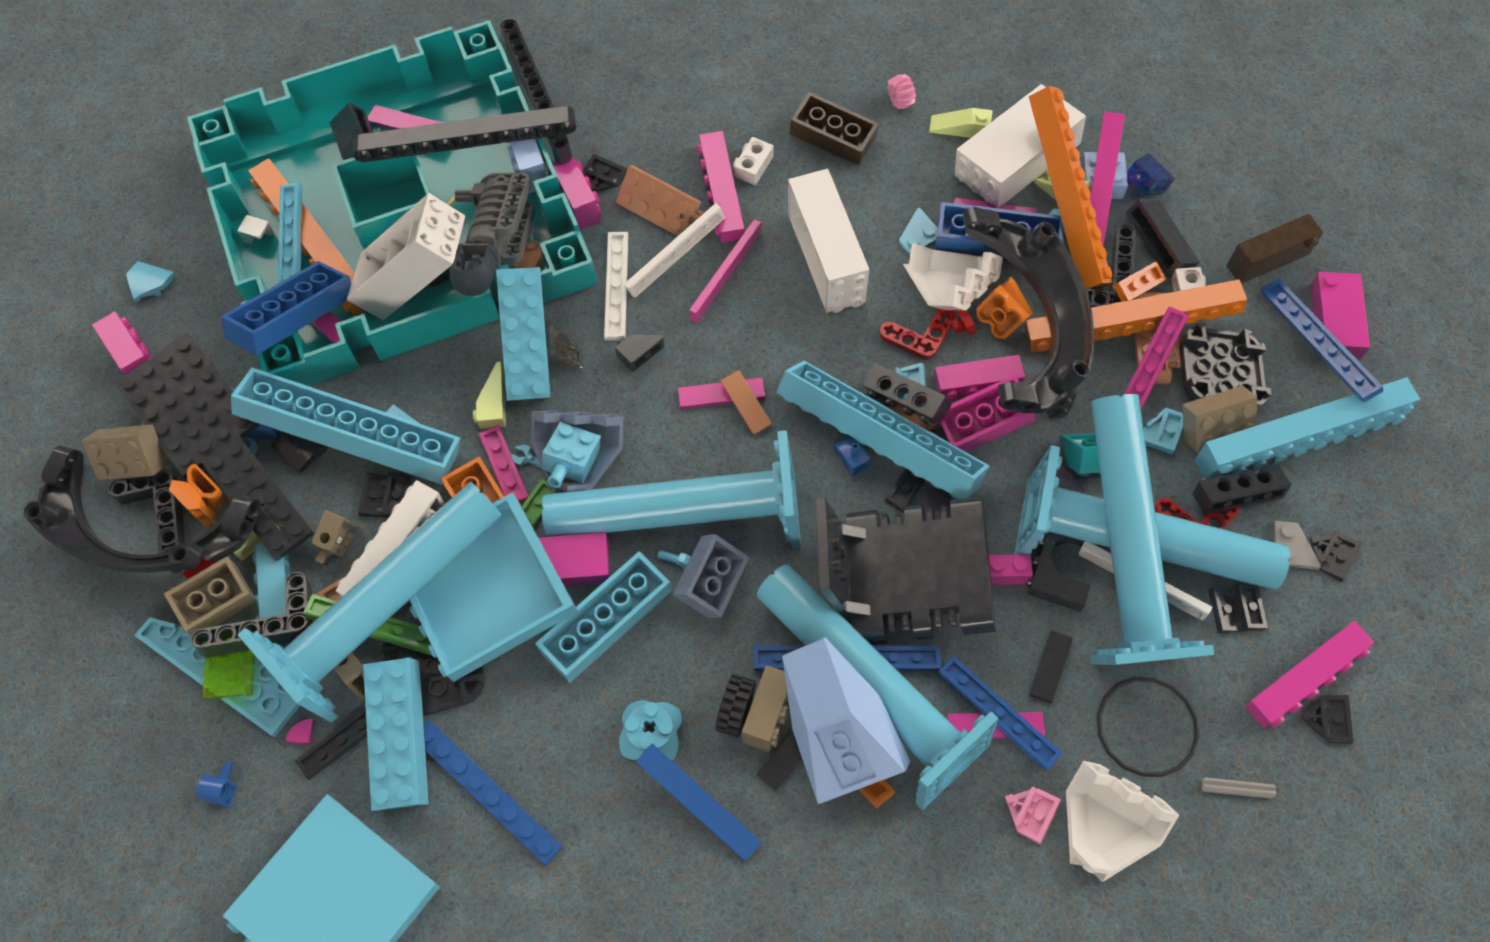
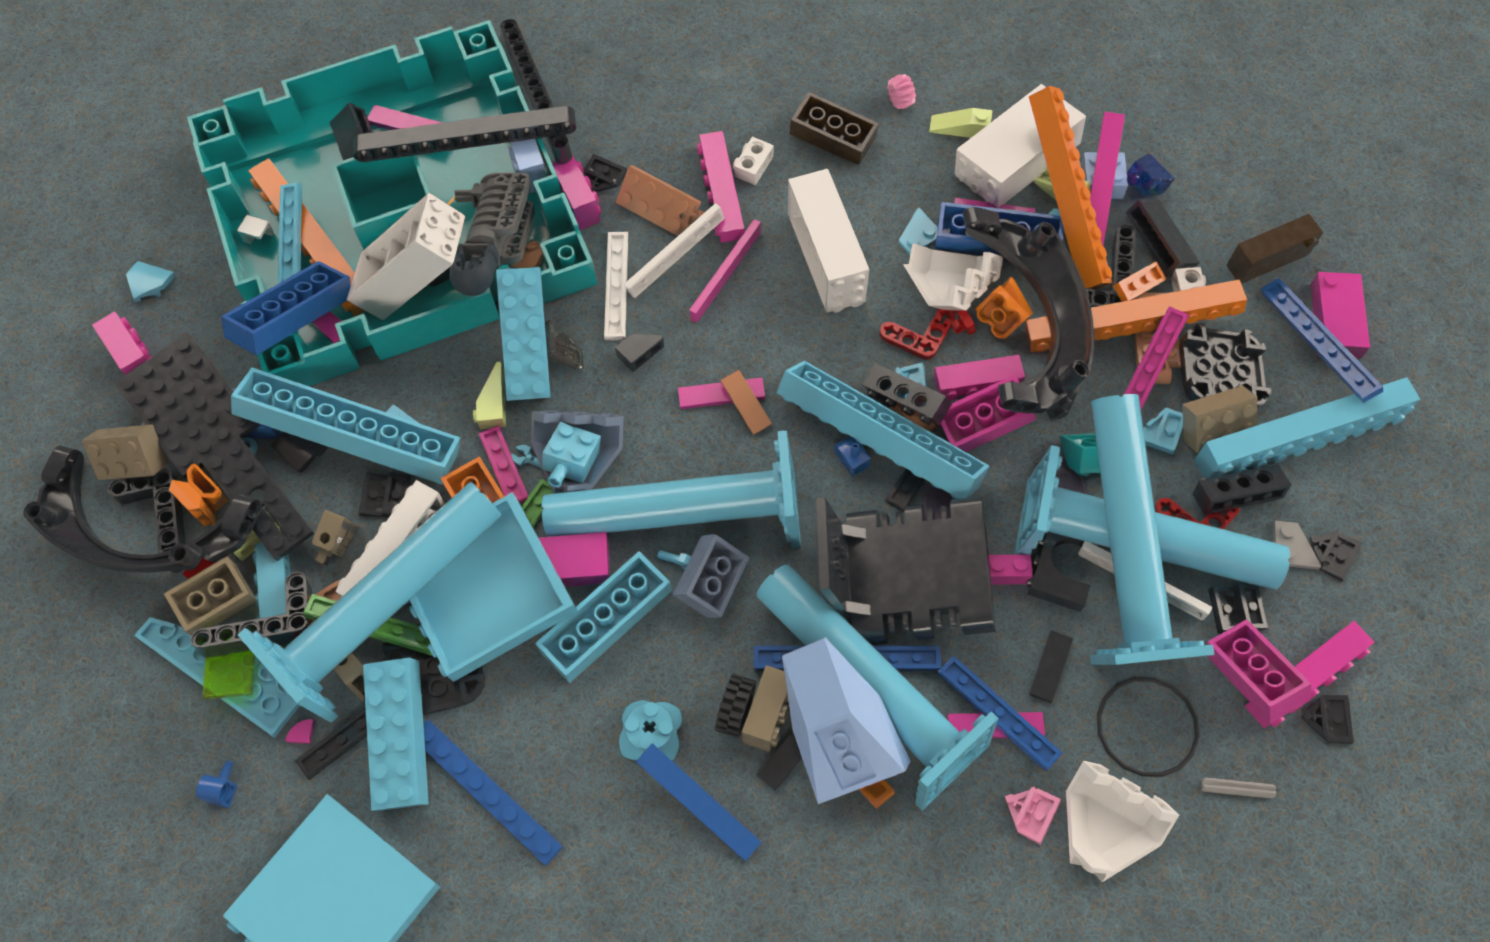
none -> dark pink brick [1207,619,1311,724]

